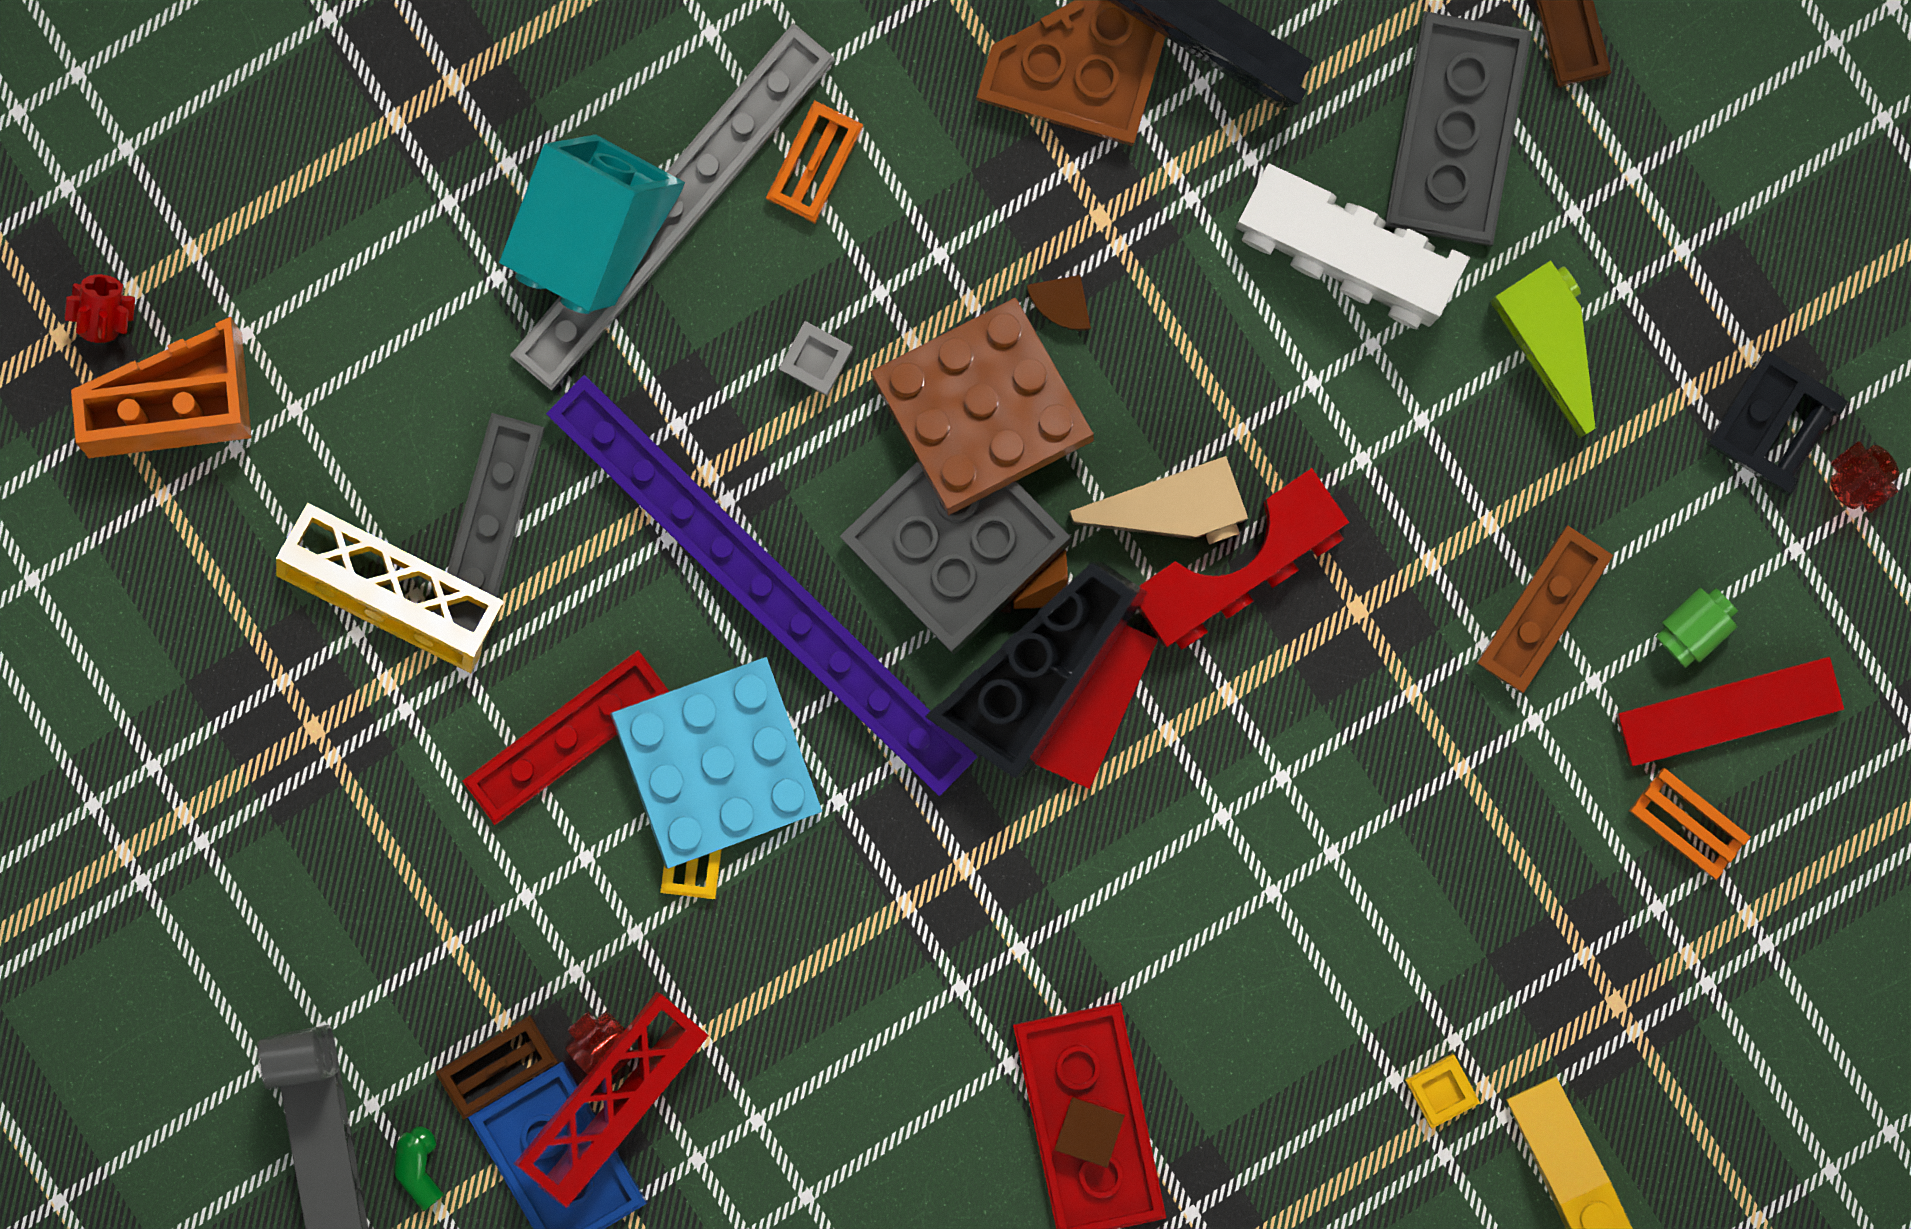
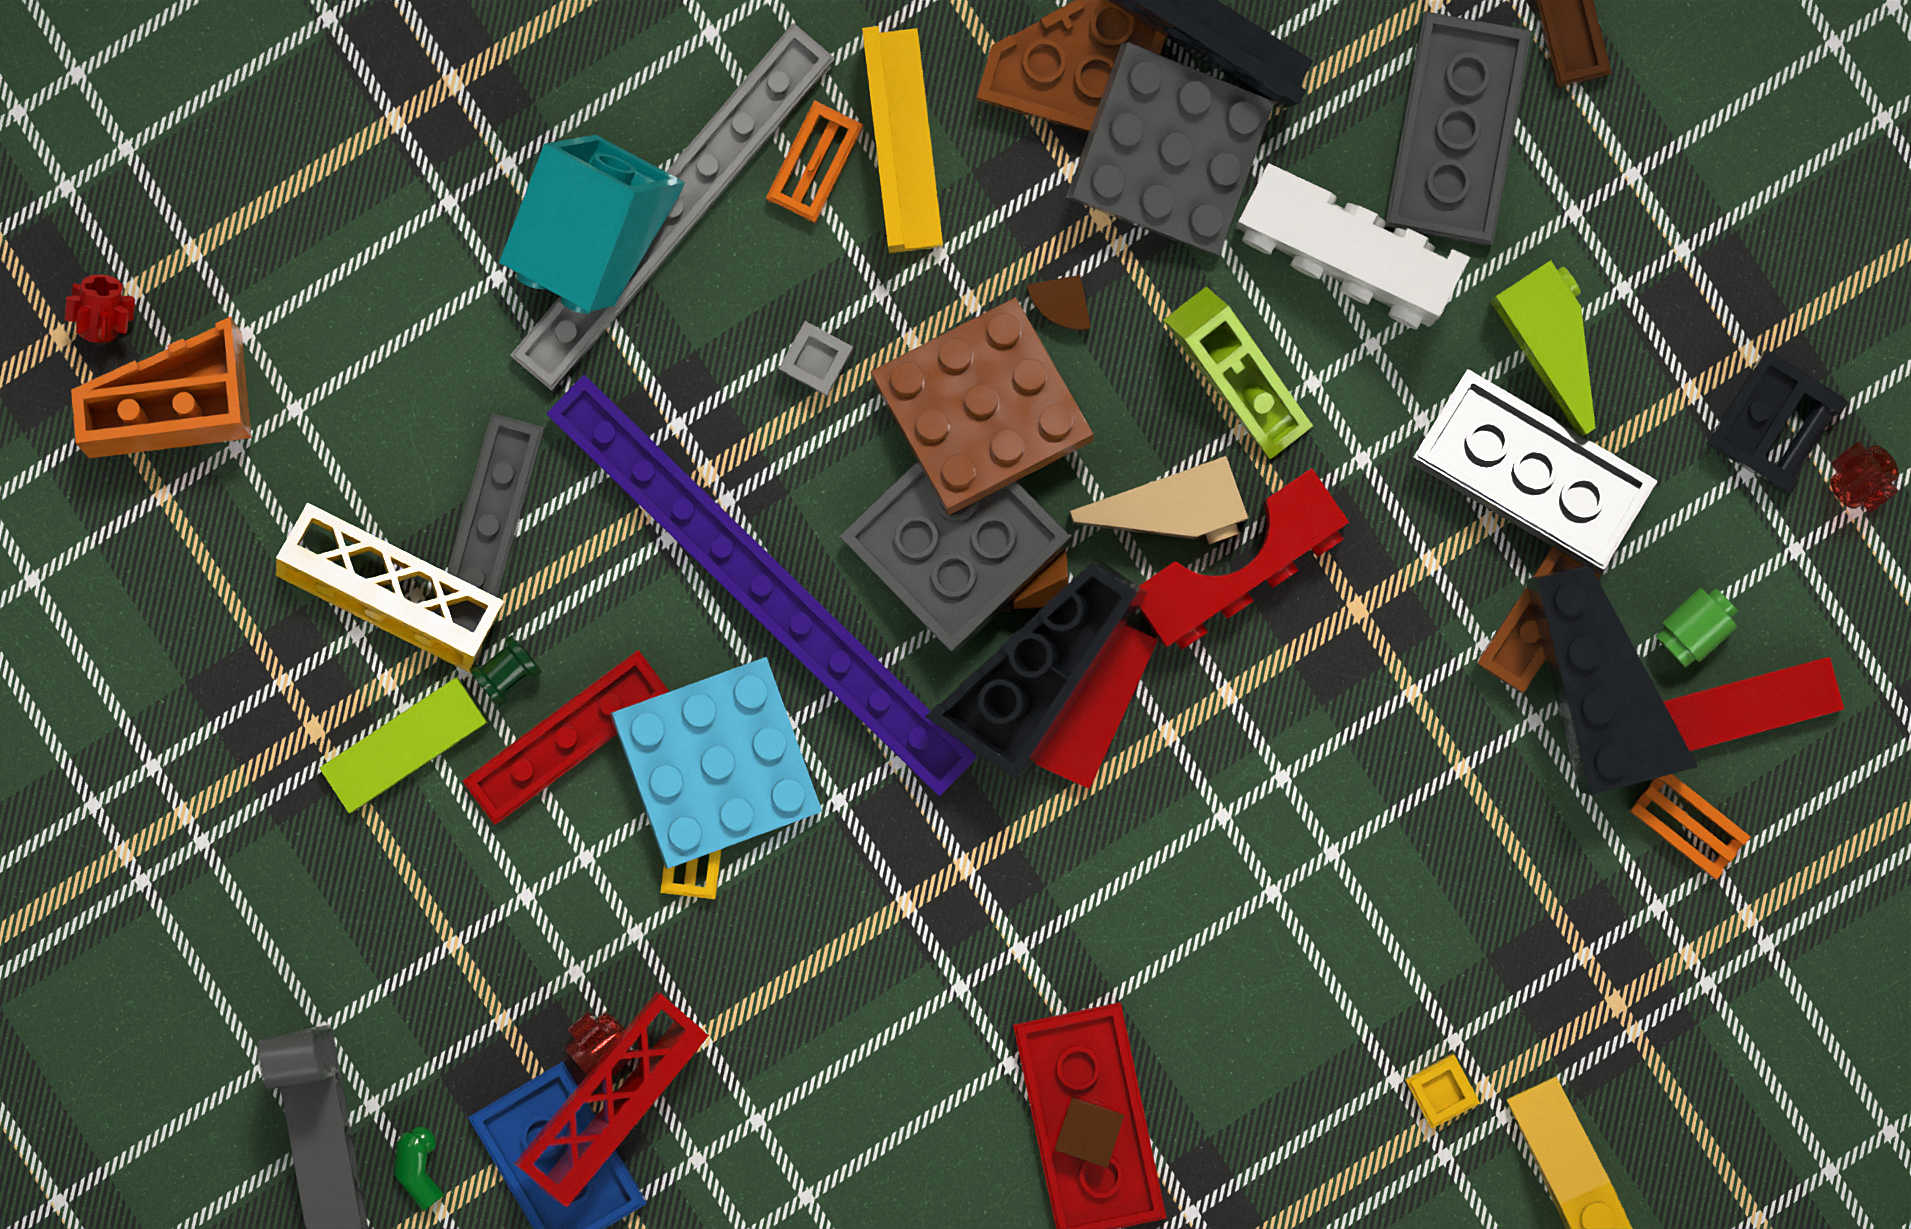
reddish brown tile [435,1015,559,1120] -> none
none -> lime tile [319,677,488,814]
none -> dark green bush [469,635,542,707]
none -> yellow fence [862,26,943,253]
none -> dark grey plate [1066,42,1274,256]
none -> lime slope [1163,287,1313,460]
none -> tile [1411,369,1657,575]
none -> black wedge [1526,565,1698,795]

